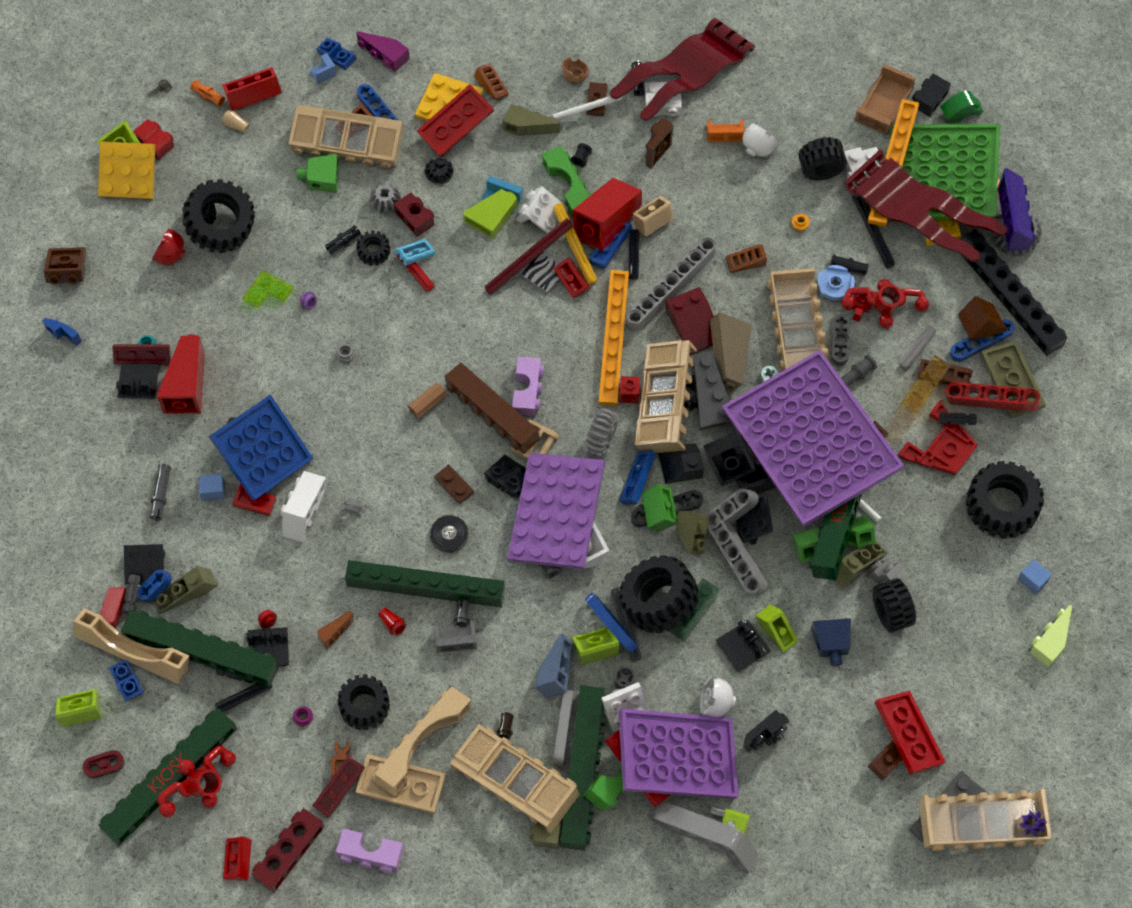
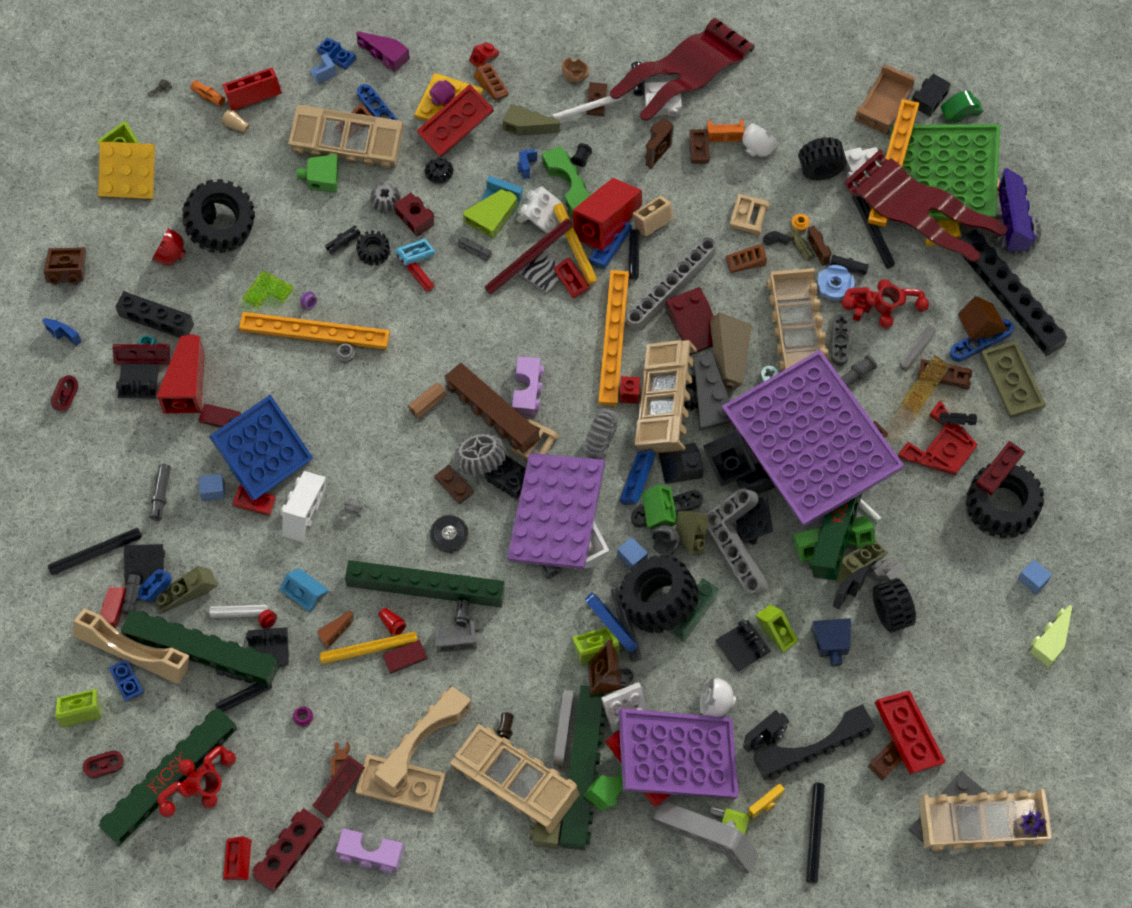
red brick [133,119,174,160] -> none
black tyre [337,674,390,730] -> none
sand blue slope [535,633,574,698] -> none
red beam [946,382,1040,412] -> none
none -> black axle [48,528,142,575]
none -> dark red plate [51,375,78,411]
none -> black brick [115,291,194,338]
none -> dark red tile [199,403,241,428]
none -> white axle [209,605,268,618]
none -> light orange plate [239,312,390,350]
none -> dark azure panel [279,568,329,612]
none -> yellow axle [319,632,418,664]
none -> dark red tile [383,640,427,674]
none -> magenta head [429,80,456,107]
none -> light grey gear [454,432,506,477]
none -> dark grey axle [457,237,492,260]
none -> red bracket [469,42,500,68]
none -> blue bracket [517,149,537,179]
none -> reddish brown slope [588,640,621,695]
none -> medium blue panel [617,538,648,571]
none -> dark grey hair [651,525,680,556]
none -> reddish brown plate [689,129,709,164]
none -> tan plate [729,194,770,236]
none -> yellow plate [748,784,785,820]
none -> black arch [753,704,874,781]
none -> black arm [763,231,791,245]
none -> olive axle [788,228,814,261]
none -> reddish brown plate [806,225,831,266]
none -> black axle [806,782,825,884]
none -> black slope [833,566,869,610]
none -> dark red tile [975,441,1025,496]

